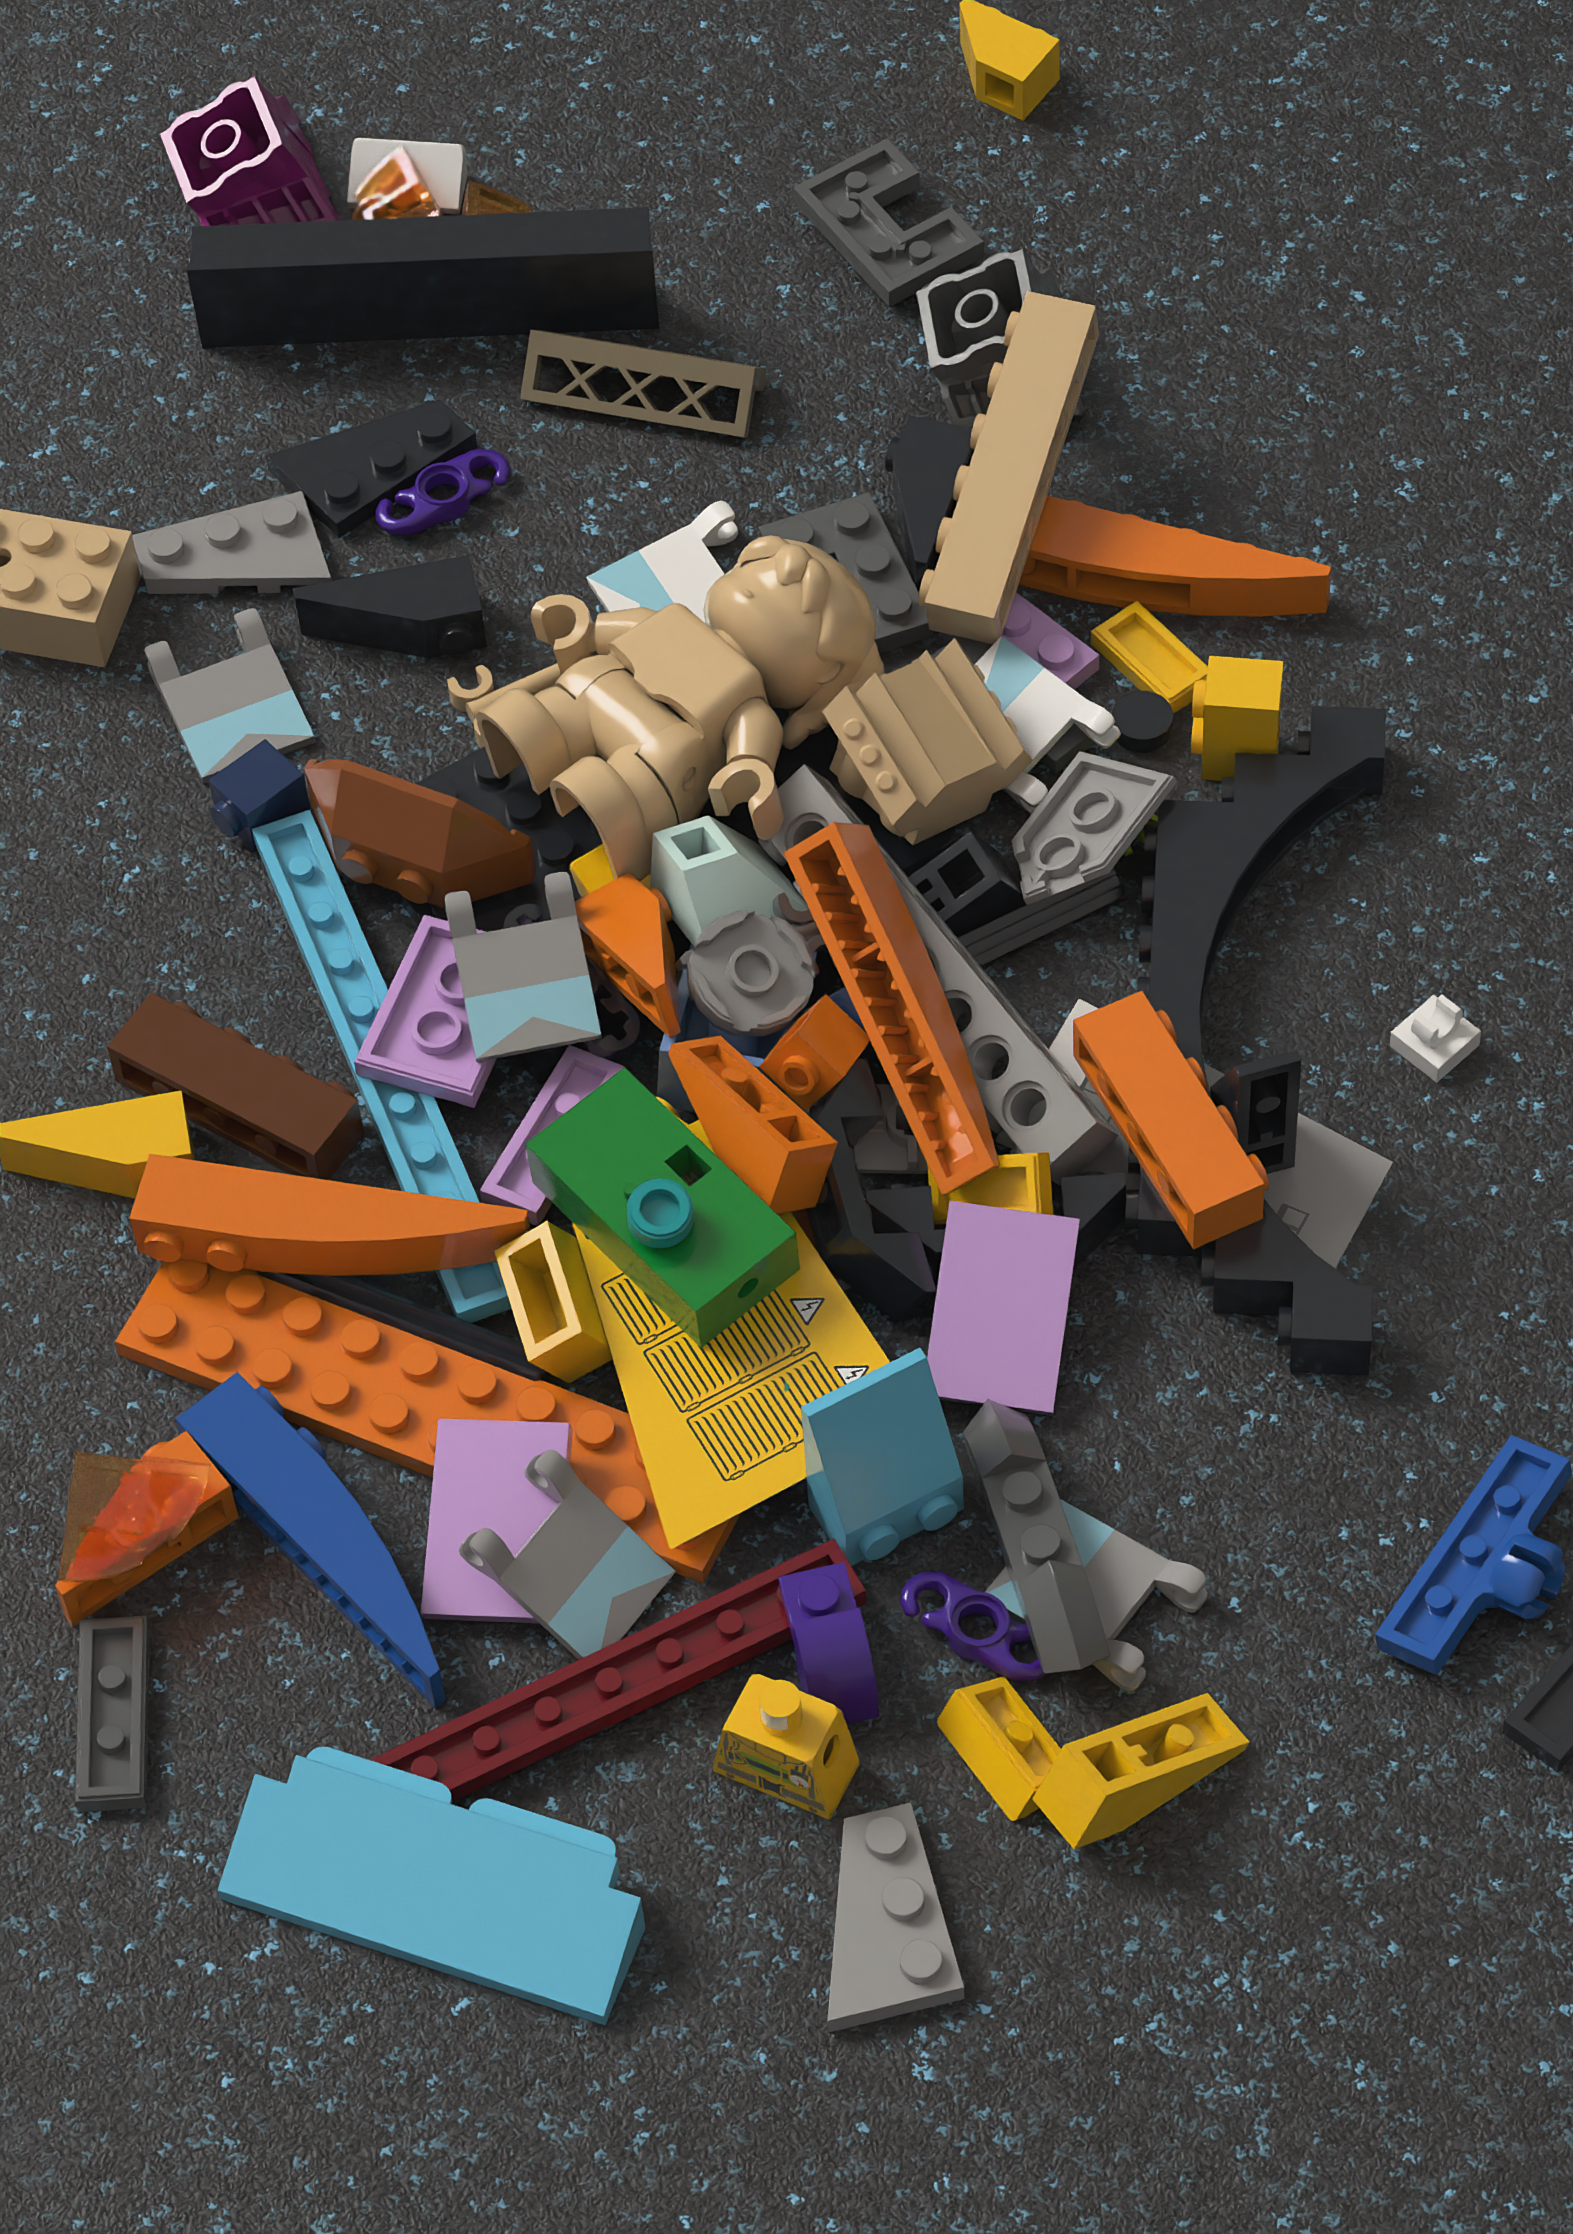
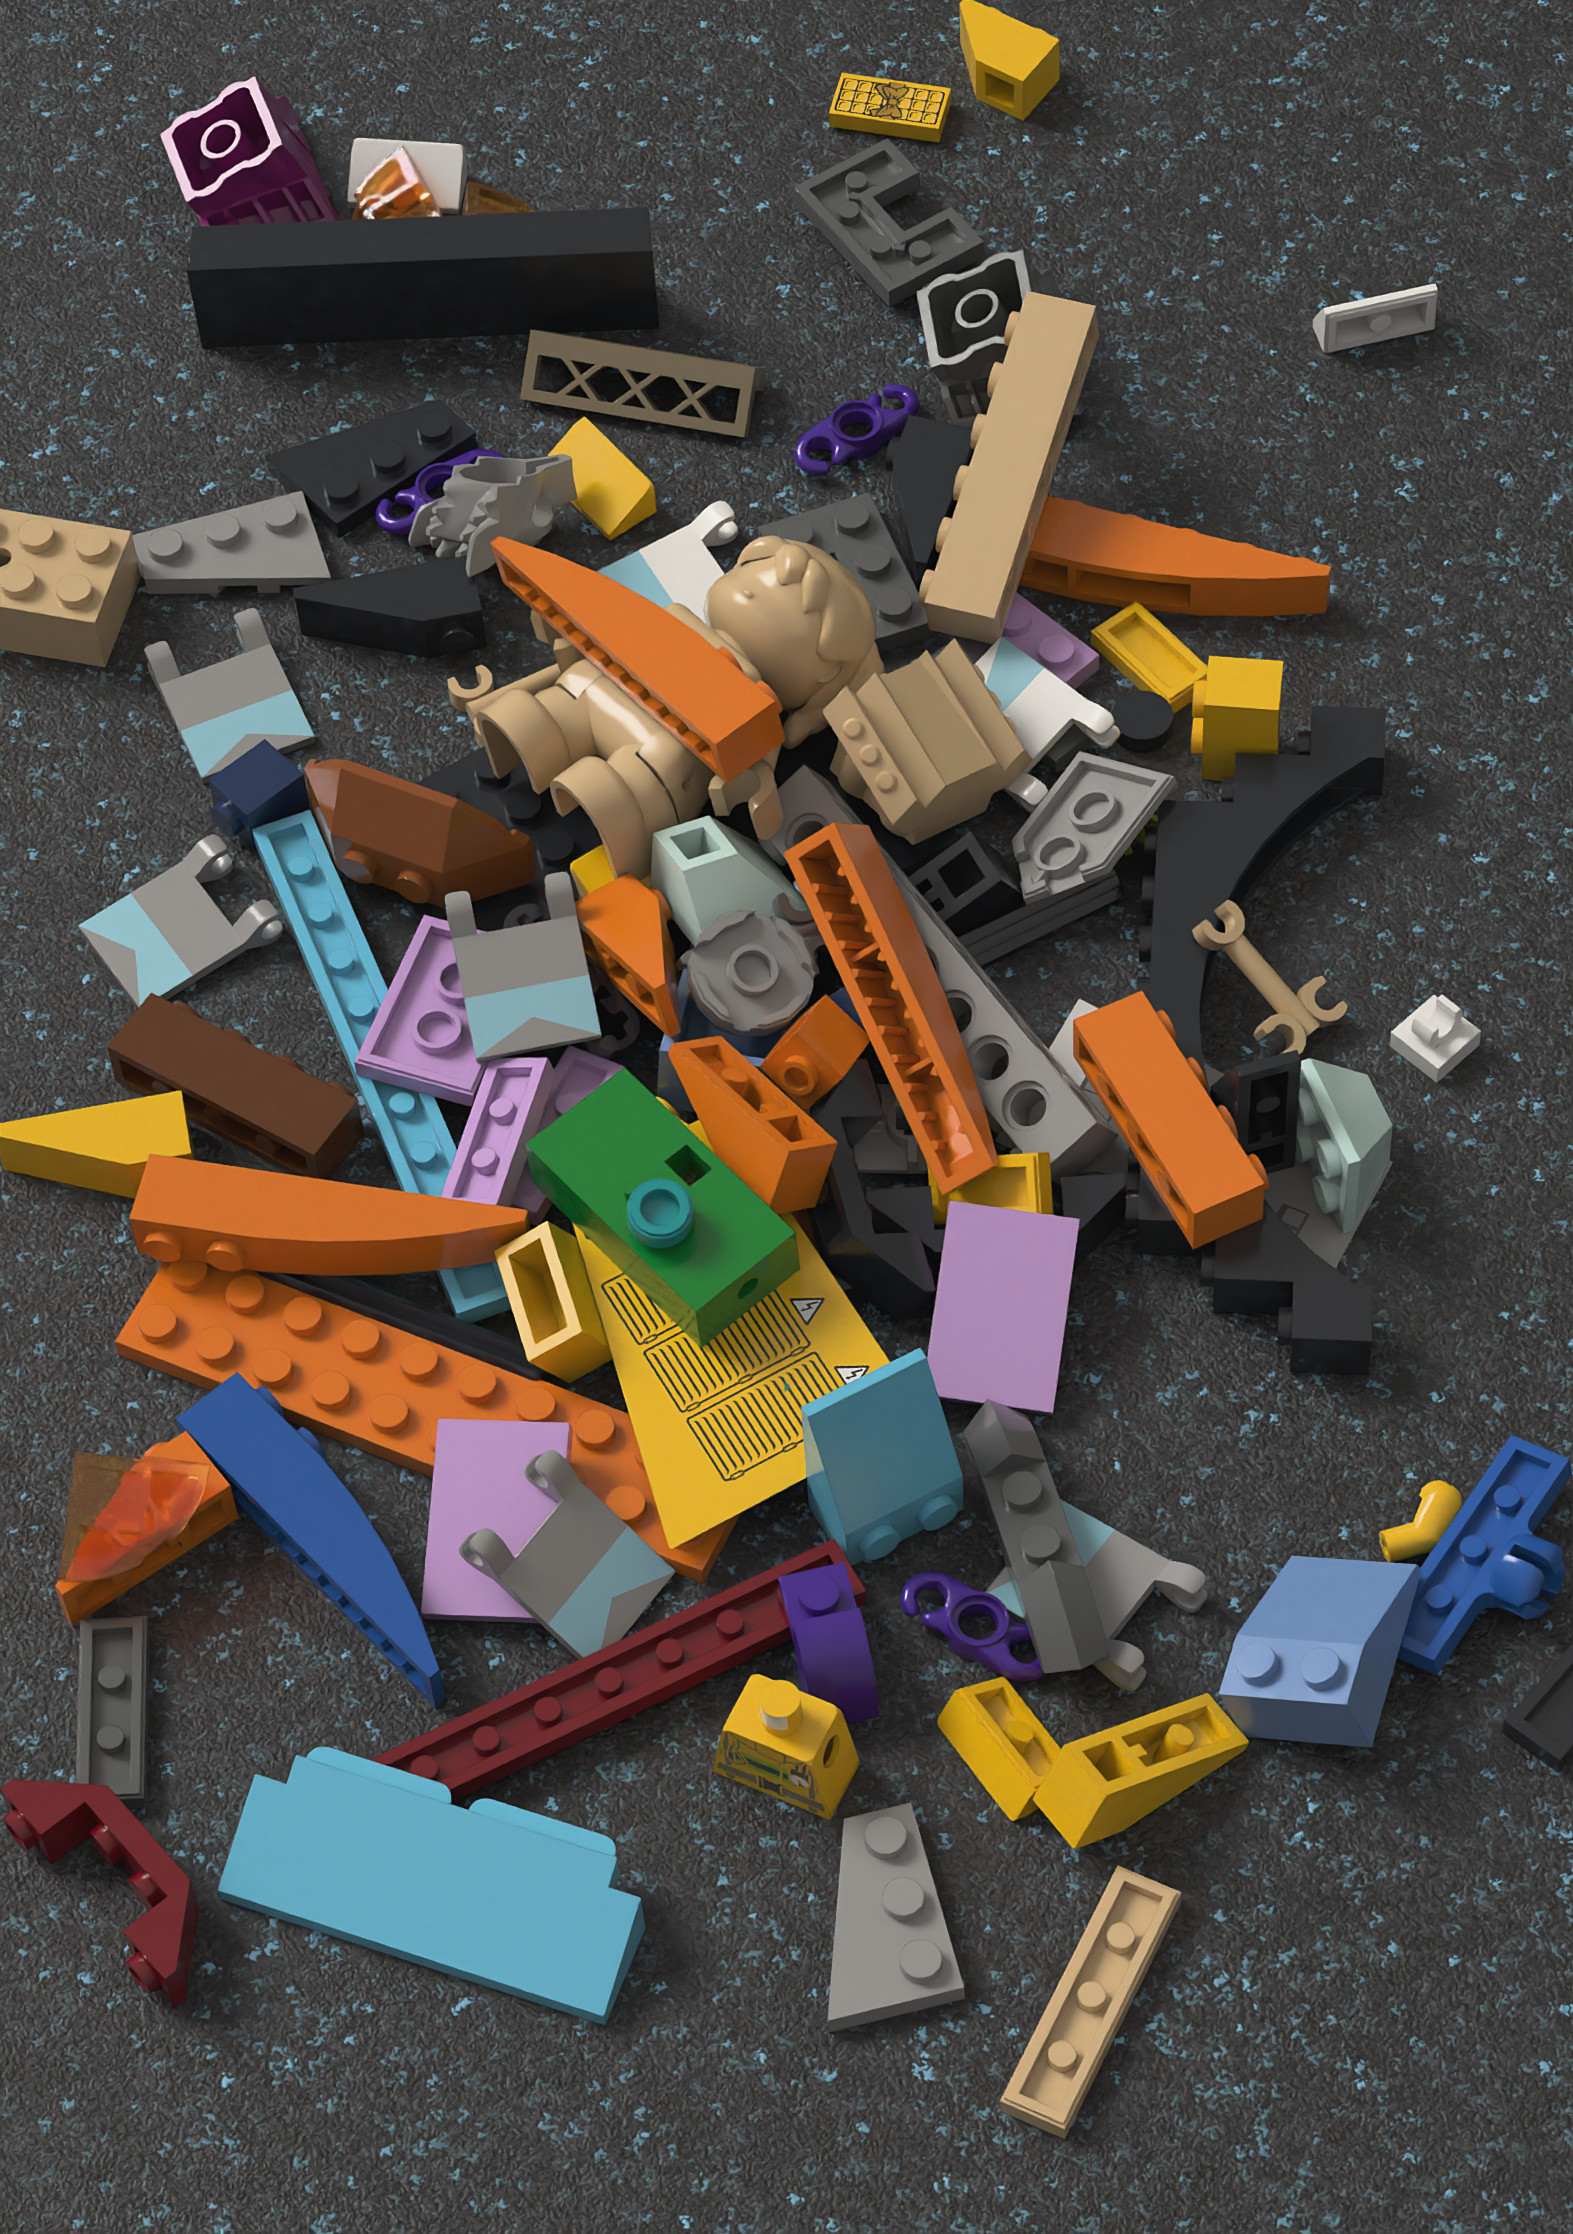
none -> dark red slope [0,1780,199,2008]
none -> light grey flag [78,835,284,1008]
none -> light grey piece [408,454,577,577]
none -> lavender plate [441,1057,556,1207]
none -> orange slope [490,536,786,784]
none -> yellow slope [548,417,657,541]
none -> dark purple piece [793,384,920,476]
none -> yellow tile [829,73,951,143]
none -> tan tile [1000,1865,1181,2139]
none -> tan bar [1192,900,1348,1054]
none -> medium blue slope [1219,1556,1421,1748]
none -> light aqua slope [1295,1058,1393,1233]
none -> white slope [1313,284,1438,353]
none -> yellow arm [1379,1480,1463,1563]

